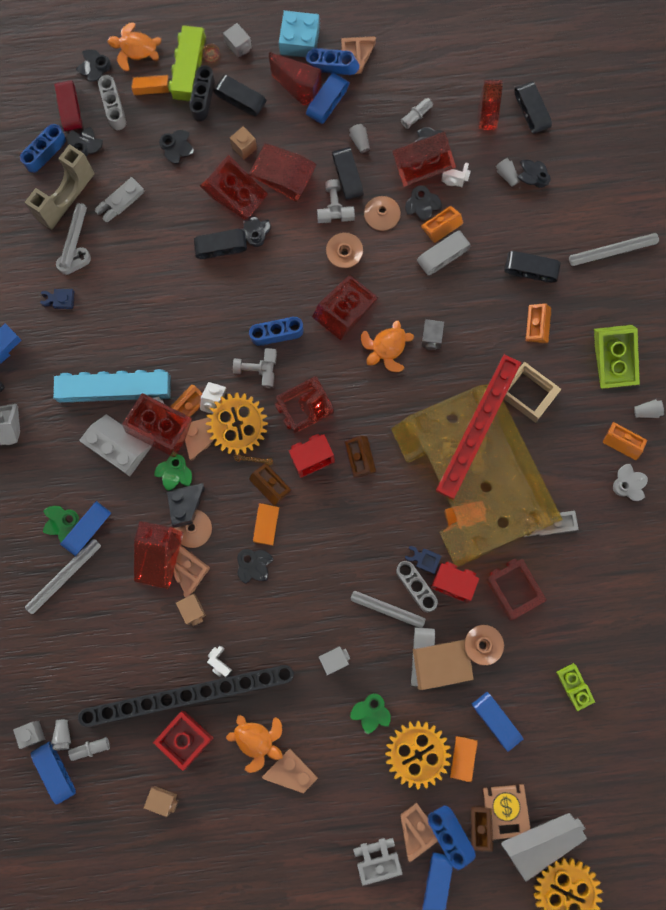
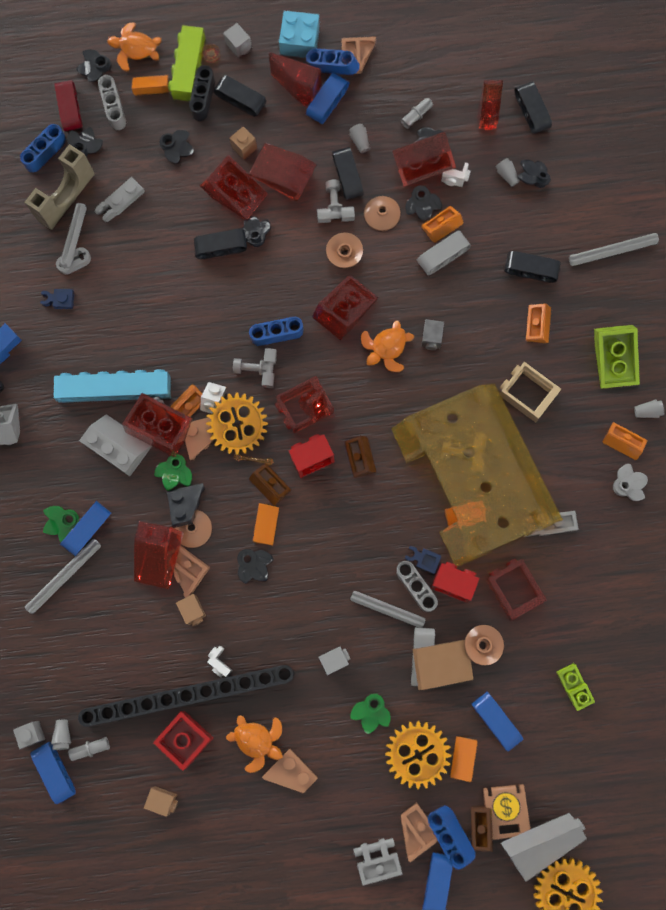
red plate [436,354,522,500] -> none

